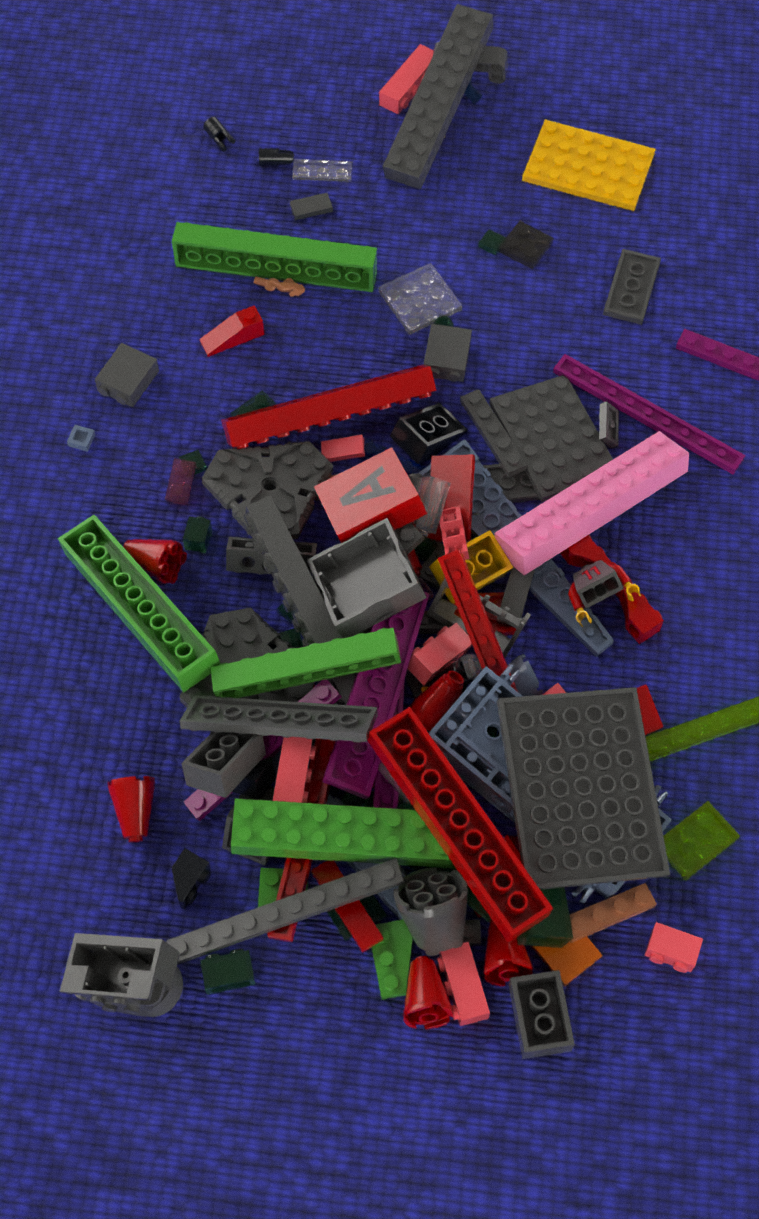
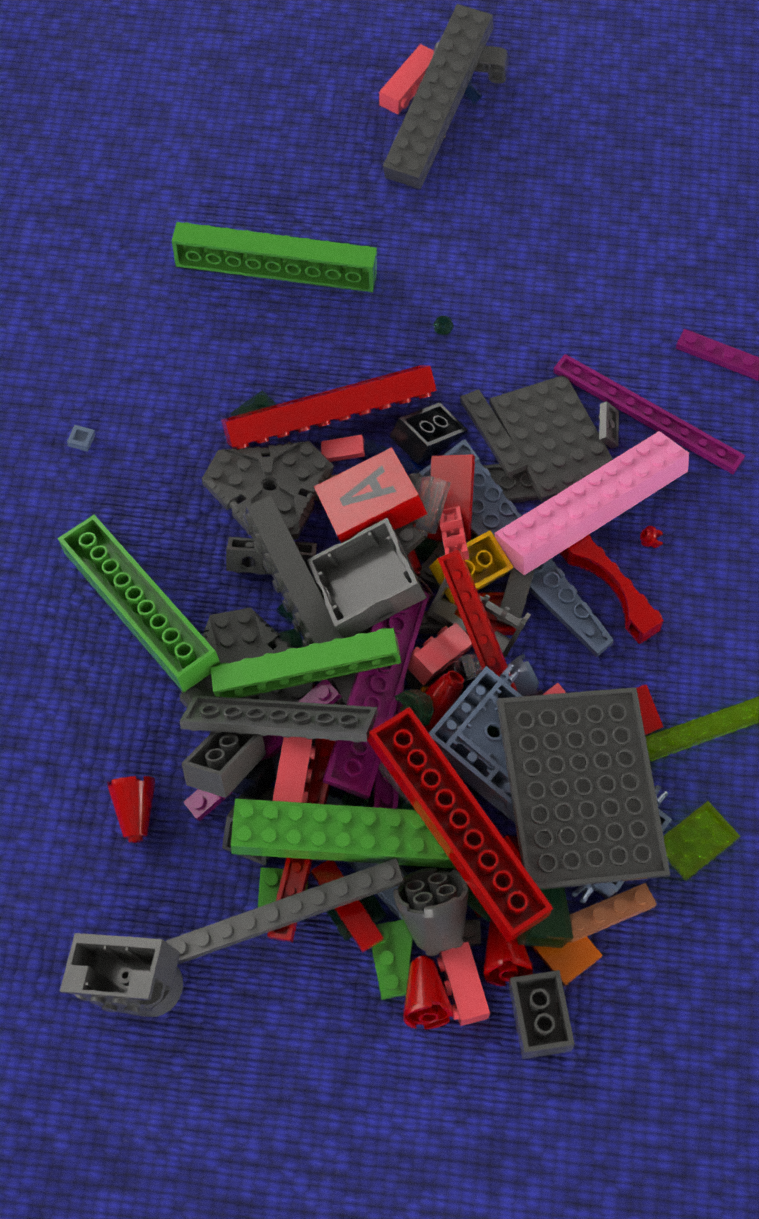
dark grey brick [95,343,159,407] -> none
red cone [123,539,187,584] -> none
clear pink plate [165,458,196,505] -> none
black slope [172,848,211,909] -> none
clear green tile [179,449,207,477] -> none
clear green brick [183,516,212,553] -> none
red slope [199,305,264,357] -> none
clear green brick [200,948,256,995] -> none
black hinge [203,117,236,152] -> none
nougat animal [254,276,305,297] -> none
black hinge [259,148,295,166] -> none
dark grey tile [290,193,333,220] -> none
clear plate [293,159,352,182] -> none
clear plate [379,263,462,335] -> none
dark grey brick [423,324,472,382] -> none
clear green tile [478,229,506,255] -> none
clear smoke plate [499,221,554,269] -> none
yellow plate [522,119,656,211] -> none
dark grey torso [568,560,641,627] -> none
dark grey tile [603,249,661,325] -> none
coral brick [644,922,703,973] -> none
none -> clear green hair [394,689,434,727]
none -> red plate [640,525,663,548]

